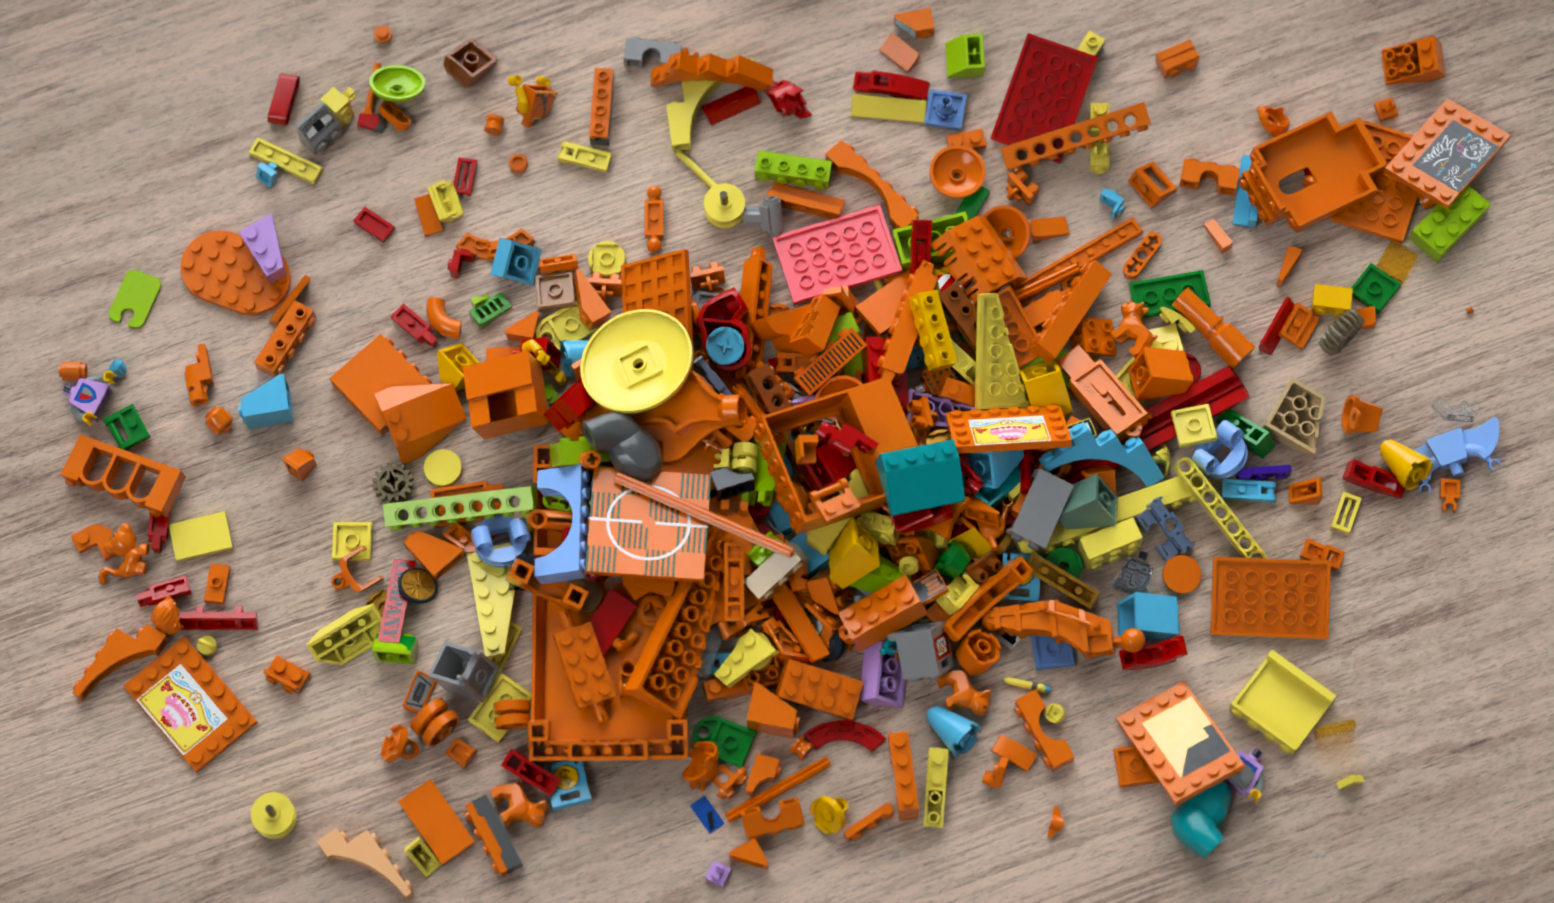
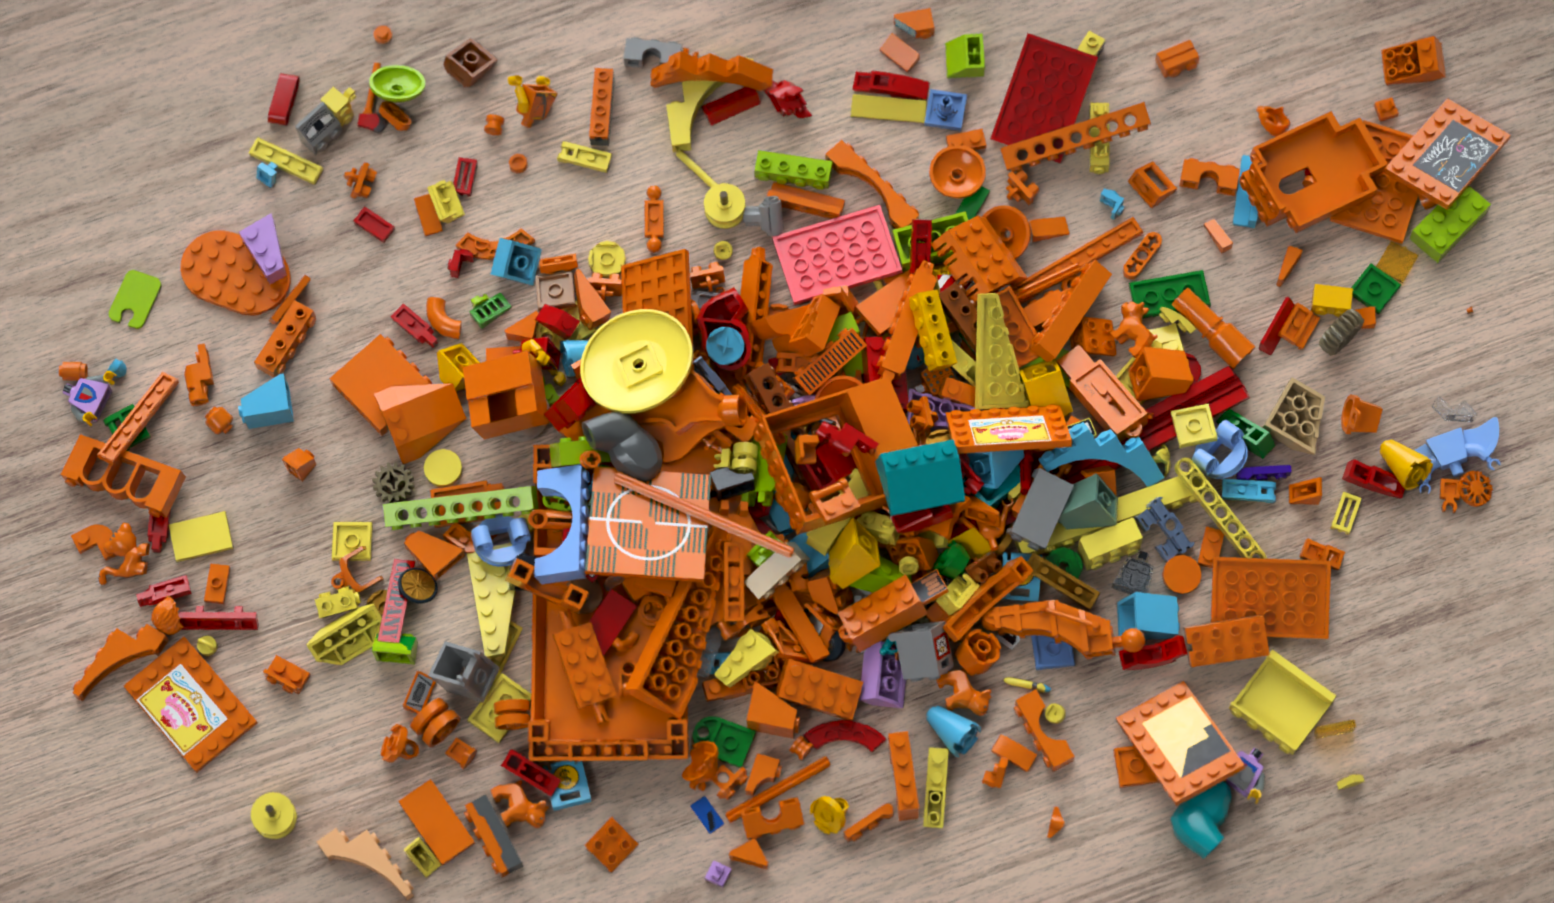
none -> orange tile [97,372,179,465]
none -> light yellow brick [315,586,361,618]
none -> orange hips [344,162,377,199]
none -> red slope [535,304,580,340]
none -> orange hinge [584,816,638,873]
none -> light yellow tile [713,241,733,260]
none -> orange piece [1183,615,1270,667]
none -> orange plate [1197,526,1224,568]
none -> orange wheel [1458,471,1493,507]

